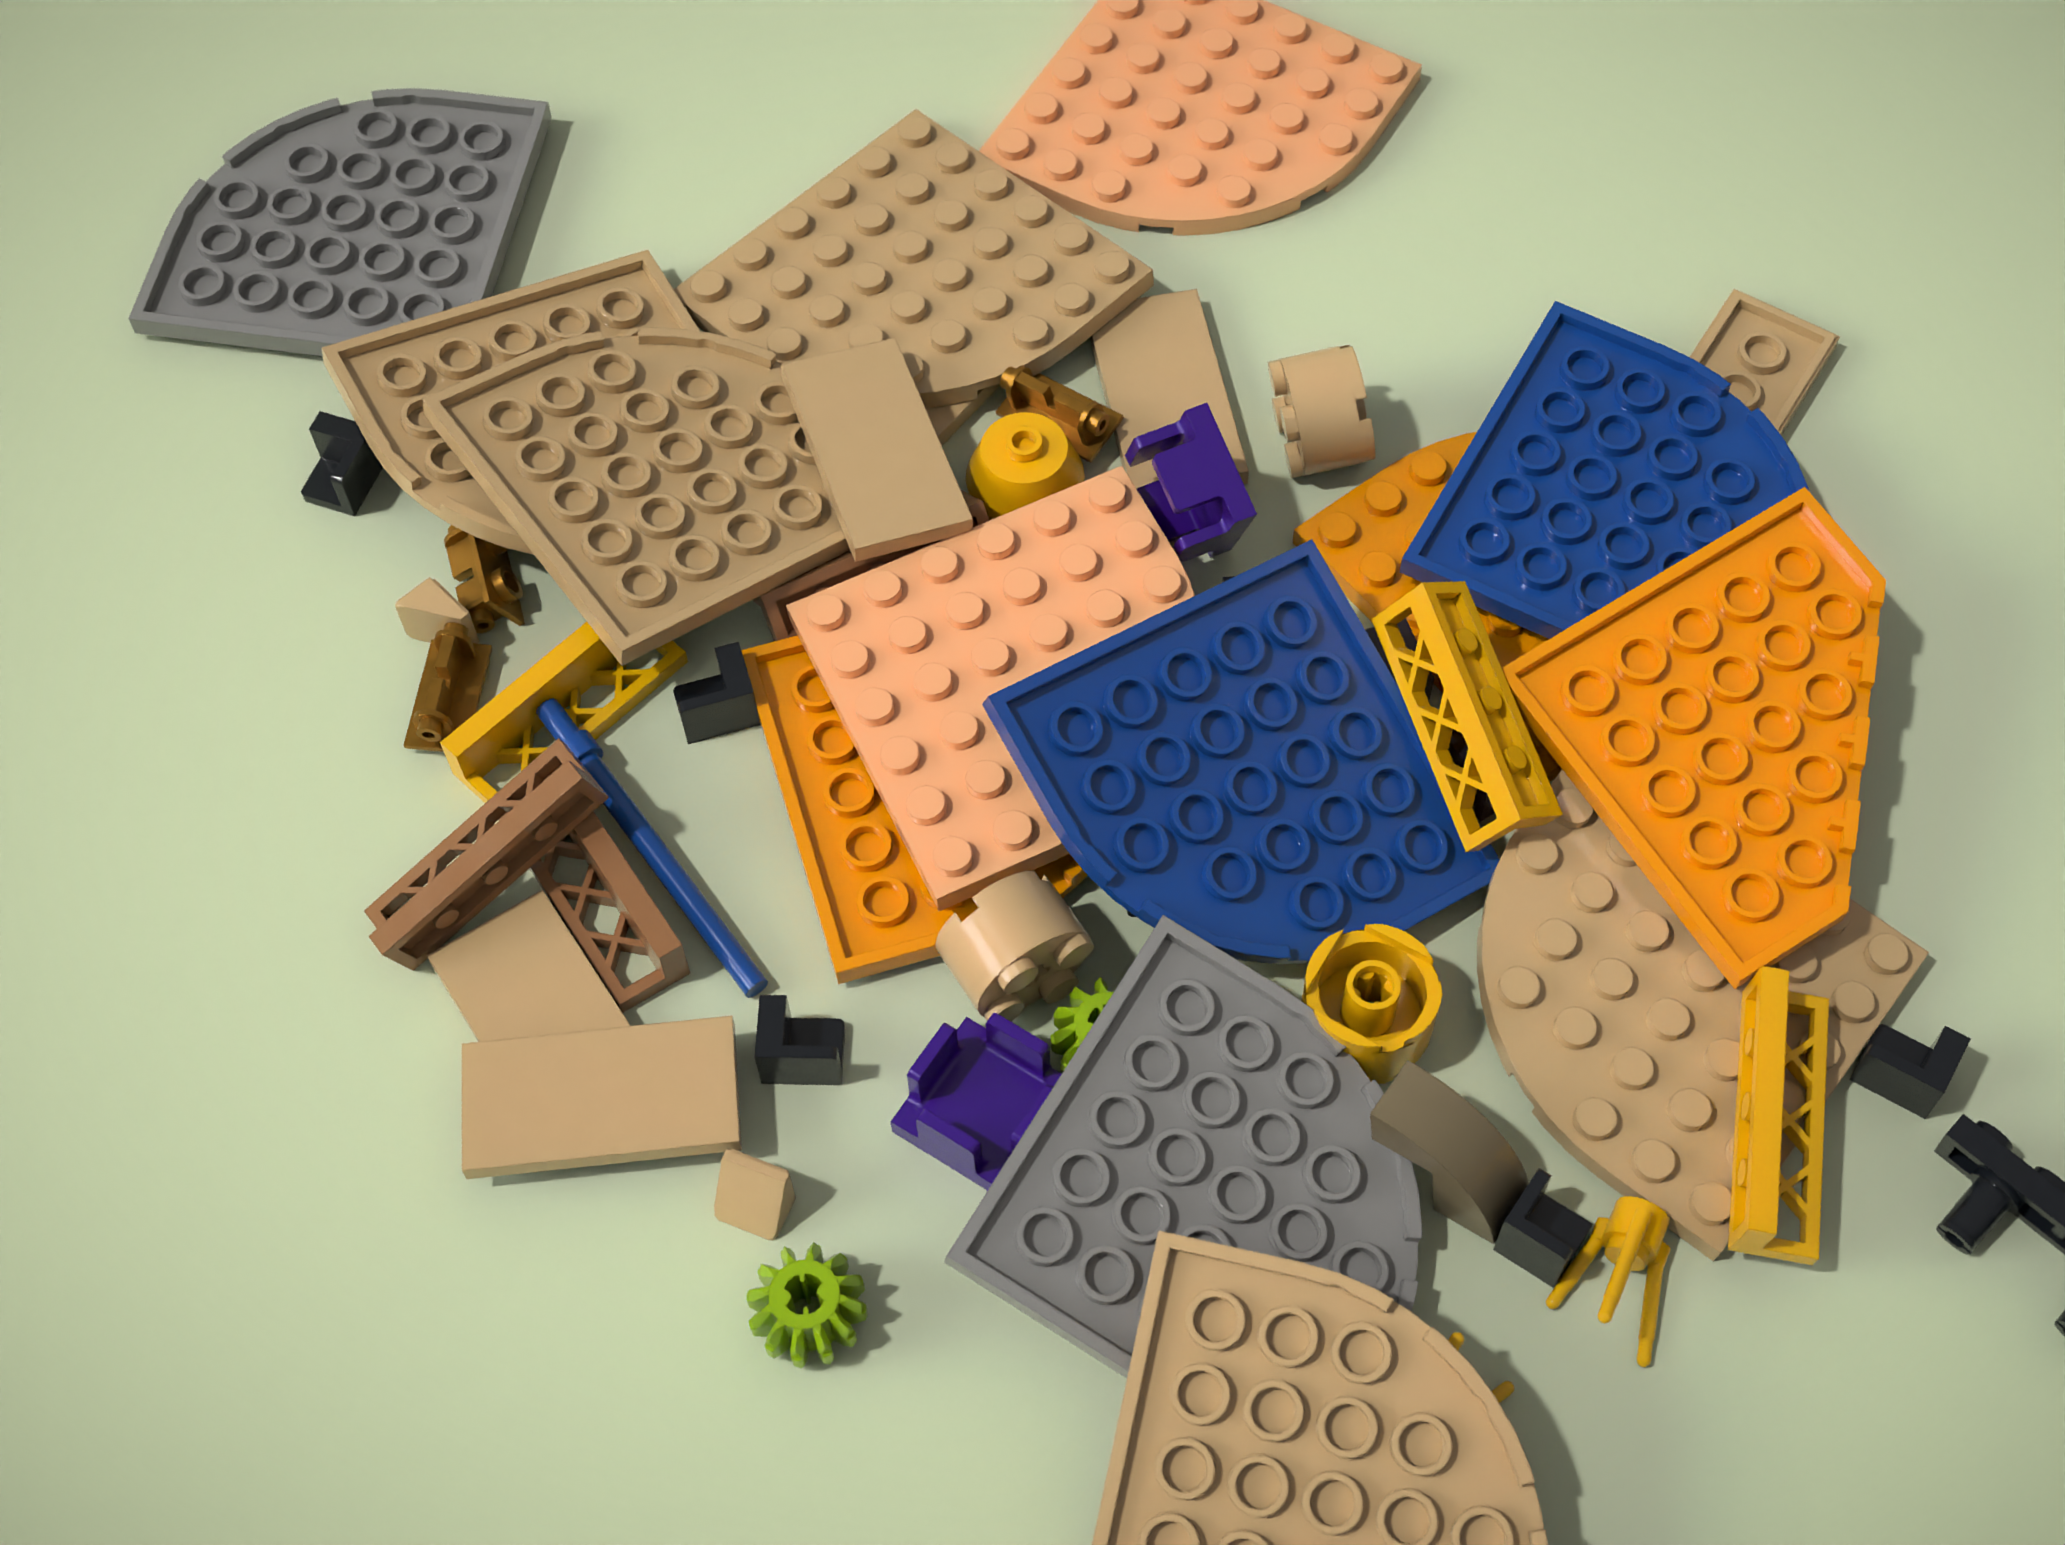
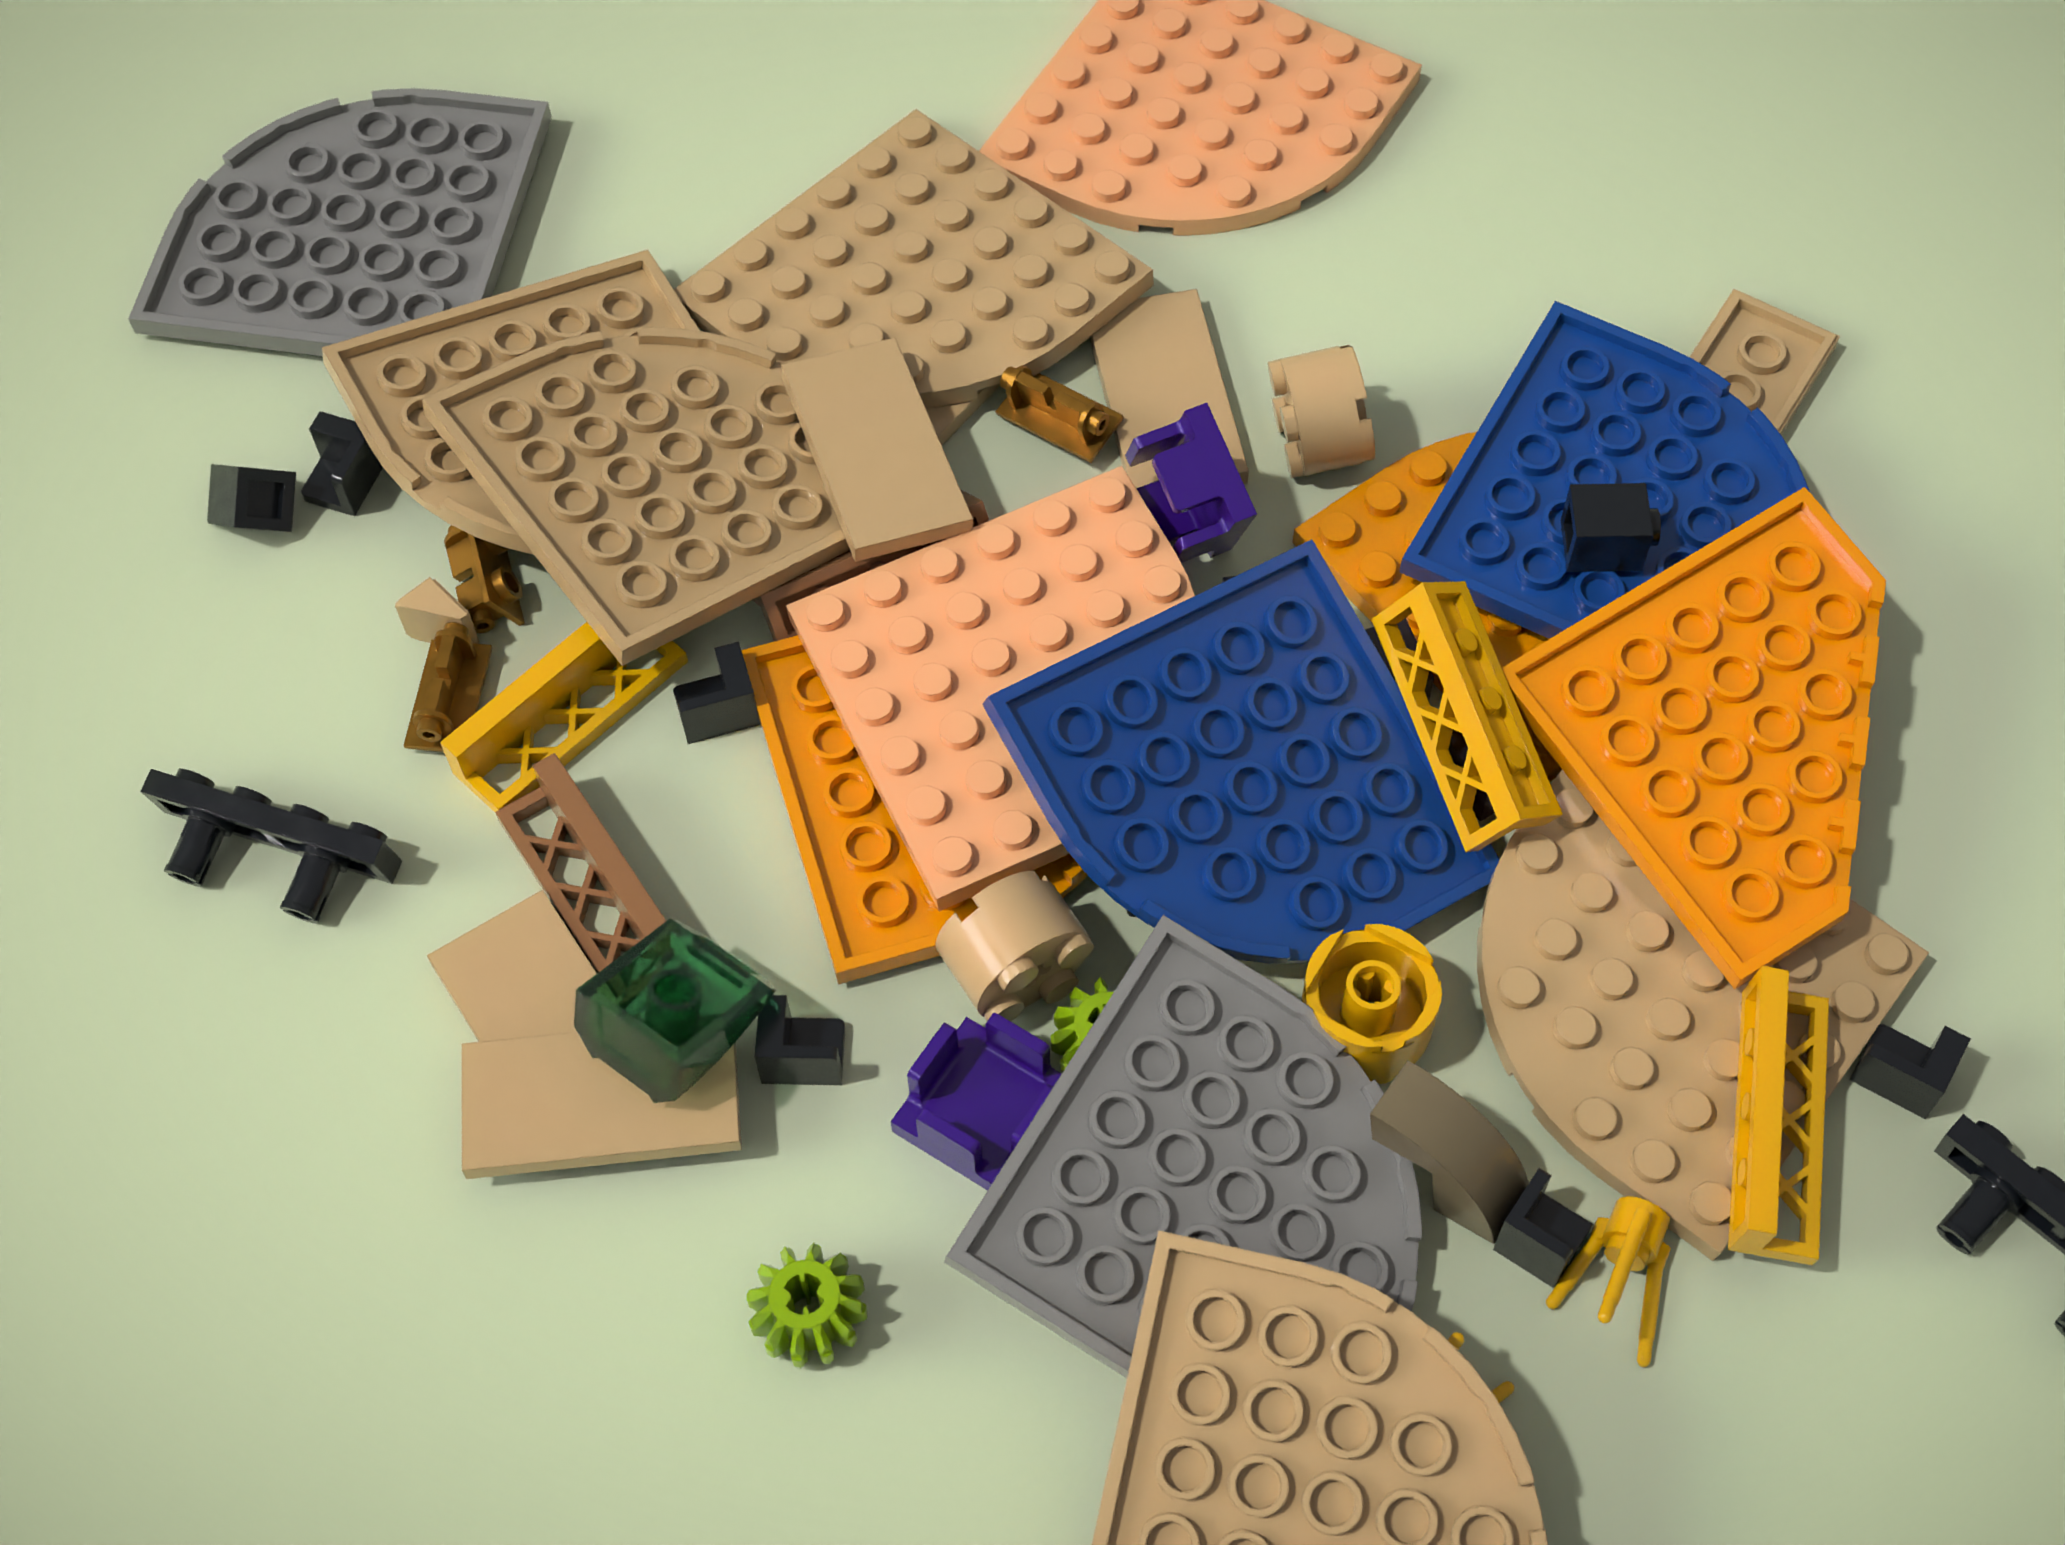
medium nougat fence [364,738,609,971] -> none
blue bar [536,698,768,998] -> none
tan slope [714,1148,796,1240] -> none
yellow cone [966,412,1085,521] -> none
none -> black plate [140,768,402,924]
none -> black panel [207,464,296,532]
none -> clear green slope [574,918,776,1103]
none -> black brick [1560,483,1661,572]

